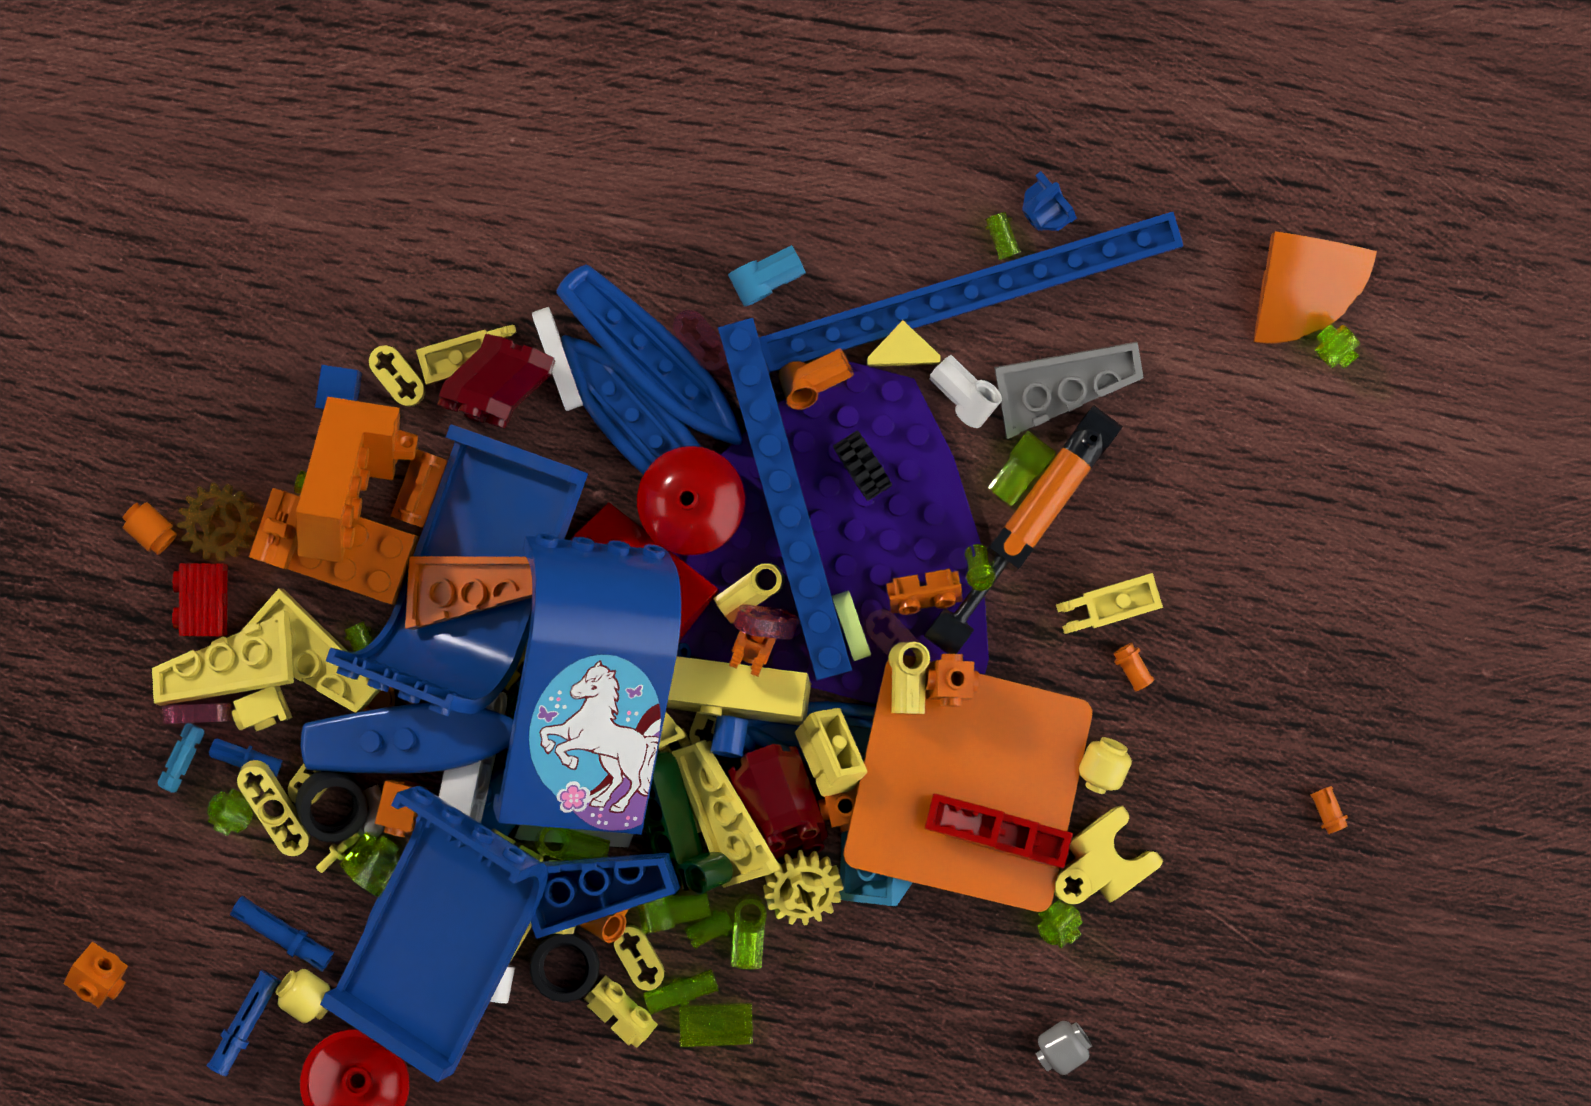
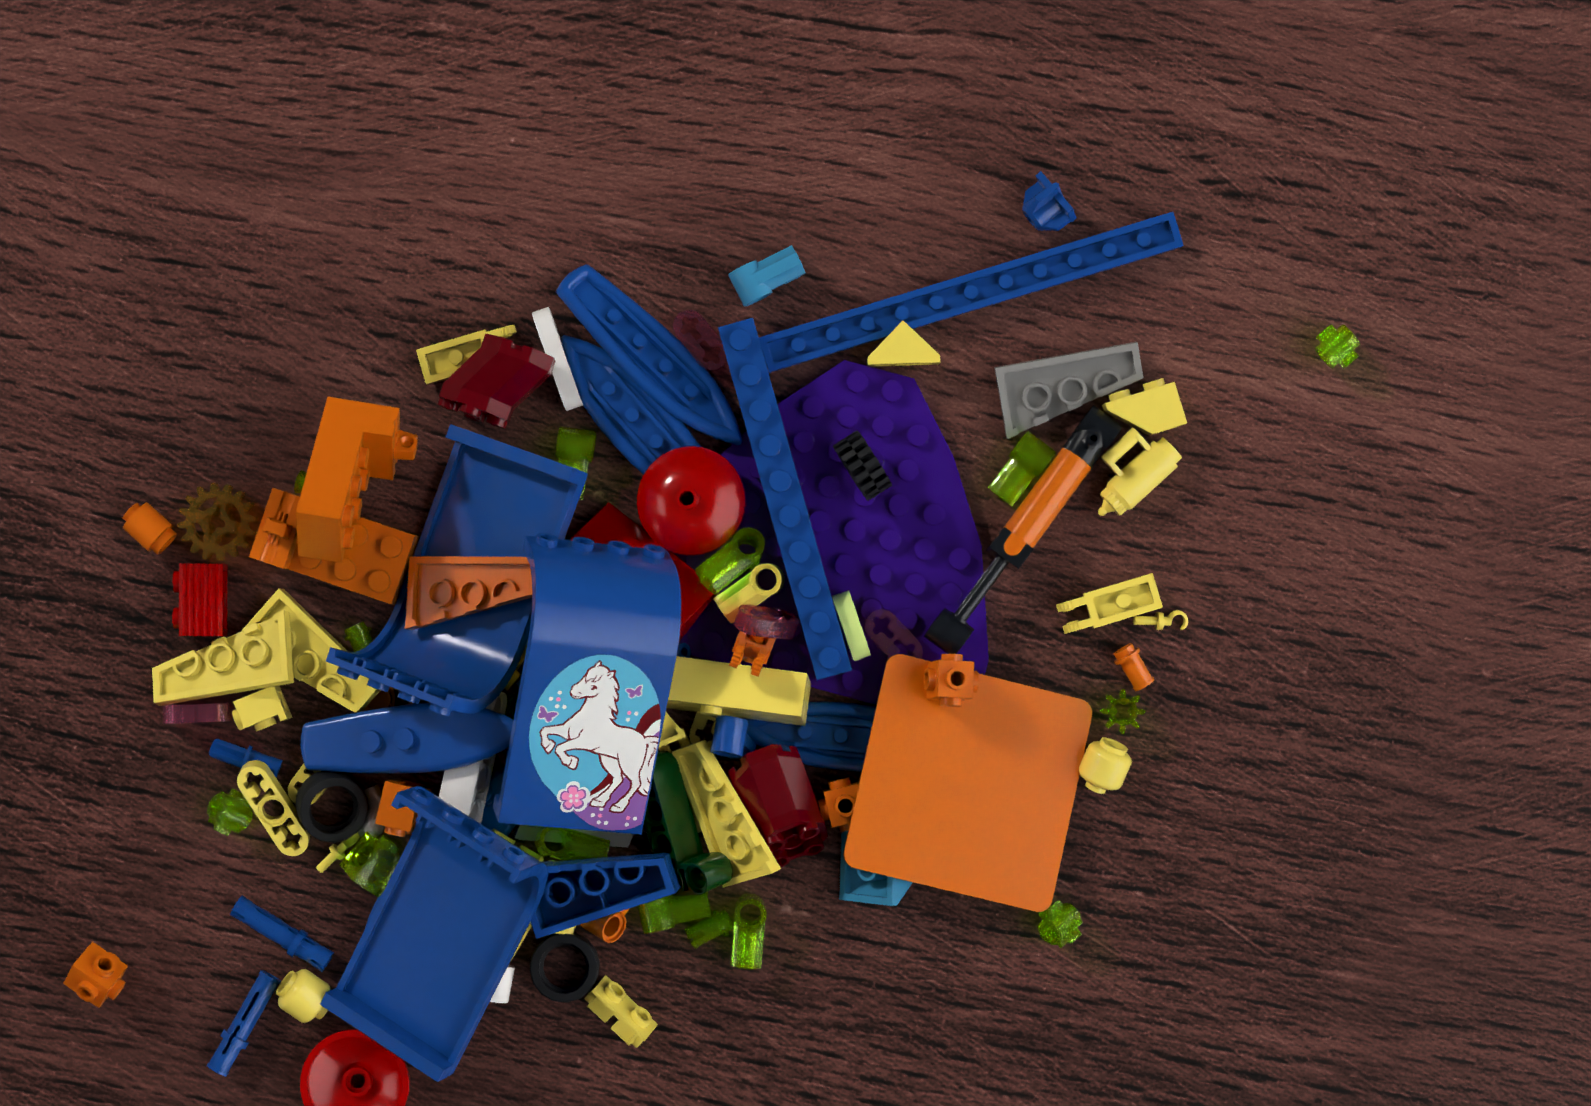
dark azure axle [158,723,205,793] -> none
blue brick [315,365,362,410] -> none
light yellow beam [369,345,426,407] -> none
orange hinge [391,449,448,528] -> none
light yellow beam [614,925,665,991] -> none
clear neon green pin [643,969,719,1015] -> none
clear neon green panel [679,1003,753,1047] -> none
light yellow gear [763,850,843,925] -> none
orange piece [778,348,854,410] -> none
light yellow brick [794,708,868,797] -> none
orange hinge [886,568,963,615] -> none
light yellow piece [889,642,930,714] -> none
red slope [924,793,1073,869] -> none
white piece [929,355,1002,428] -> none
clear neon green pin [964,544,996,591] -> none
clear neon green pin [984,212,1021,260] -> none
light grey head [1036,1021,1092,1075] -> none
light yellow piece [1054,805,1163,904] -> none
orange brick [1253,231,1377,344] -> none
orange pin [1310,786,1348,834] -> none
none -> clear neon green piece [556,426,596,501]
none -> clear neon green piece [695,527,765,595]
none -> light yellow piece [1098,427,1182,516]
none -> clear neon green gear [1099,689,1146,734]
none -> light yellow slope [1102,378,1187,436]
none -> light yellow hand [1133,610,1188,630]

